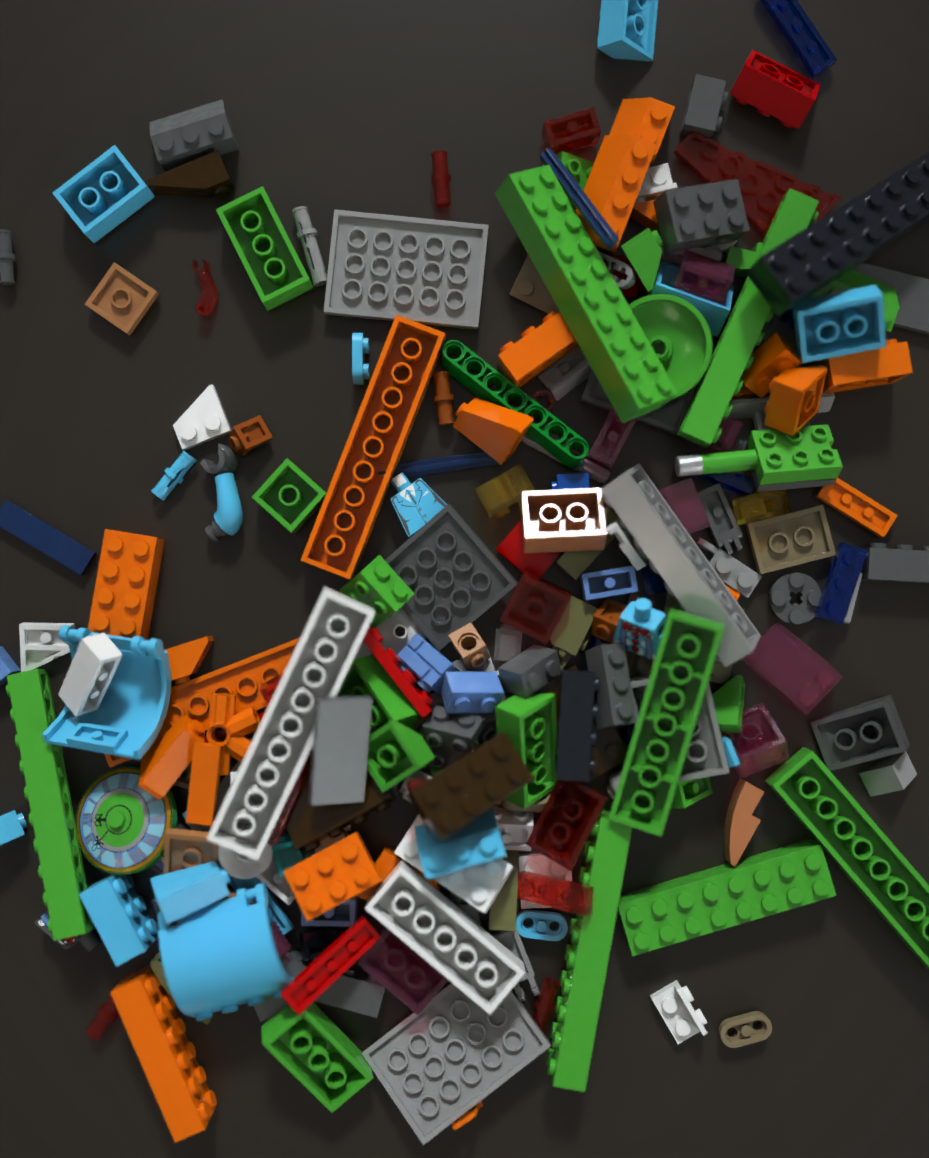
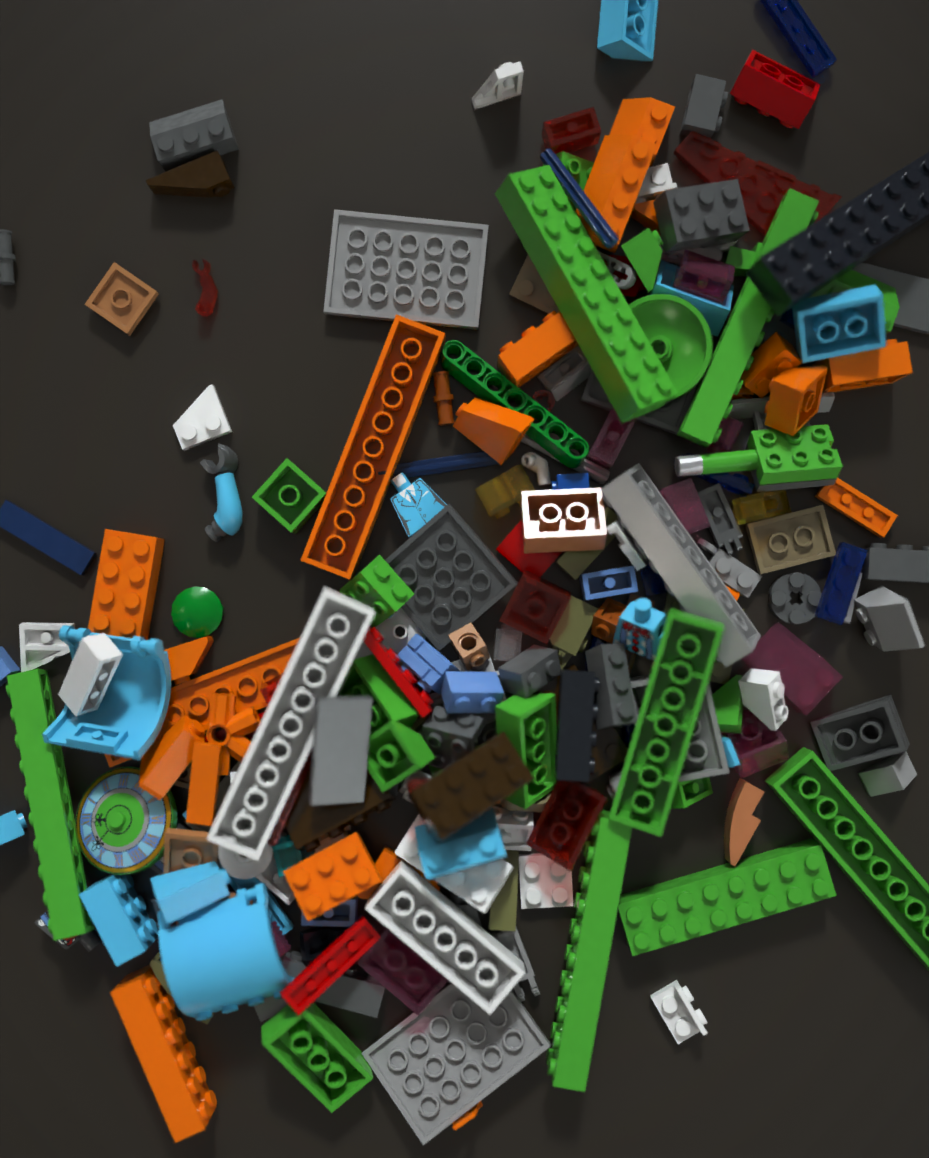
medium azure brick [53,145,155,244] -> none
clear red pin [86,995,118,1040] -> none
medium azure pin [151,450,197,501] -> none
bright green brick [216,186,314,311] -> none
dark orange bracket [228,415,273,457] -> none
light grey pin [291,206,327,287] -> none
medium azure plate [352,333,370,385] -> none
clear red pin [431,150,452,207] -> none
medium azure plate [516,909,568,941] -> none
clear red plate [517,871,594,916] -> none
clear red pin [533,977,559,1034] -> none
dark tan plate [718,1011,772,1048] -> none
none -> green dish [171,586,224,638]
none -> white wing [471,61,524,110]
none -> white arm [521,452,551,486]
none -> white slope [739,668,788,731]
none -> light grey slope [854,585,925,652]

